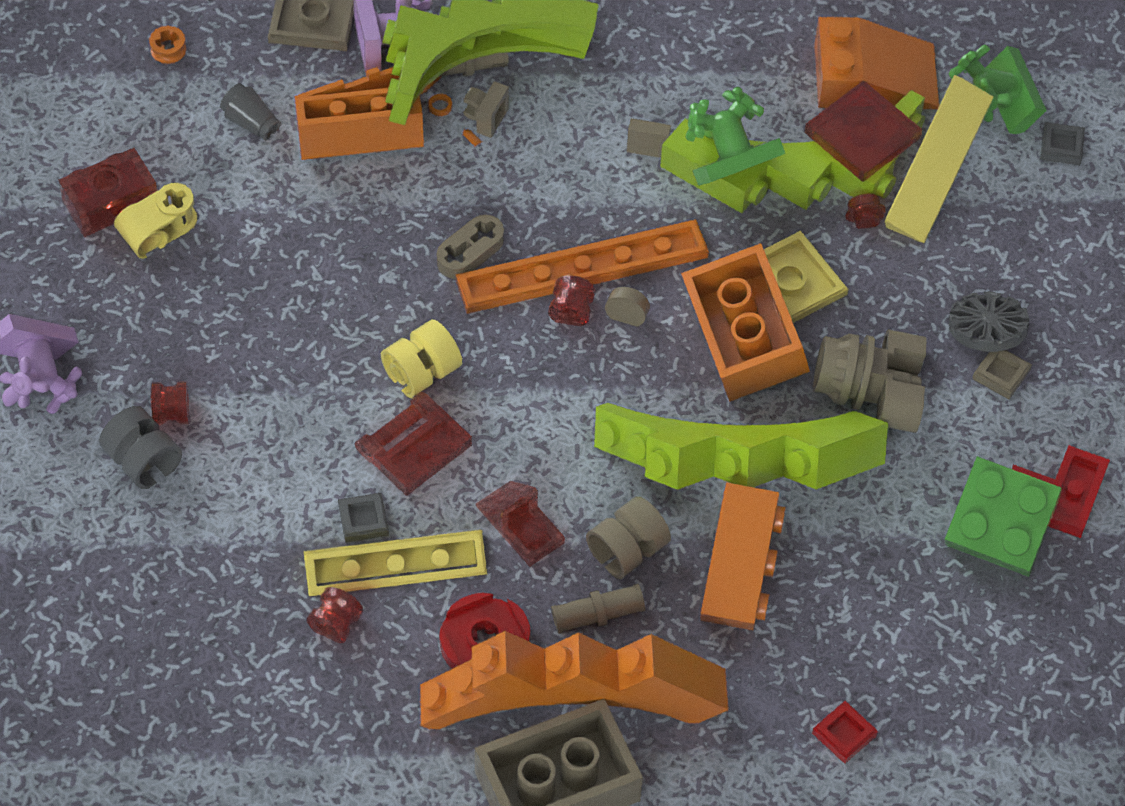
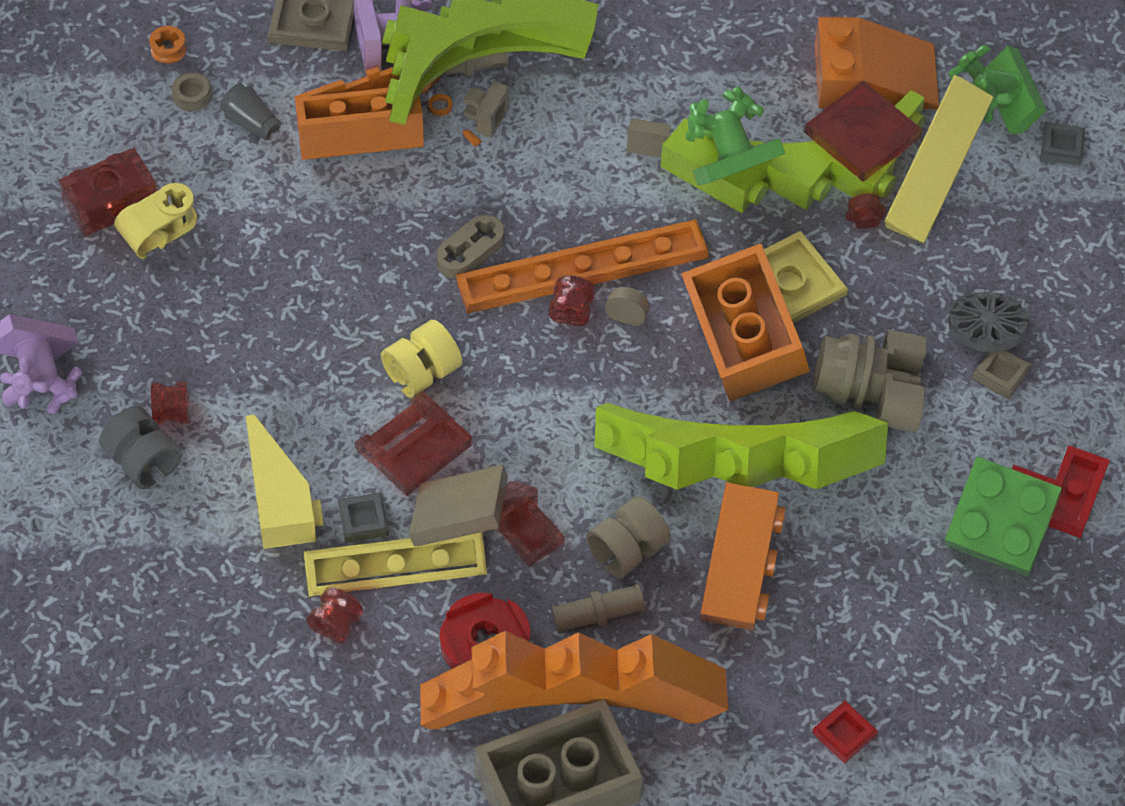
none -> dark tan tile [171,73,213,111]
none -> light yellow slope [246,415,323,549]
none -> dark tan tile [409,465,508,546]

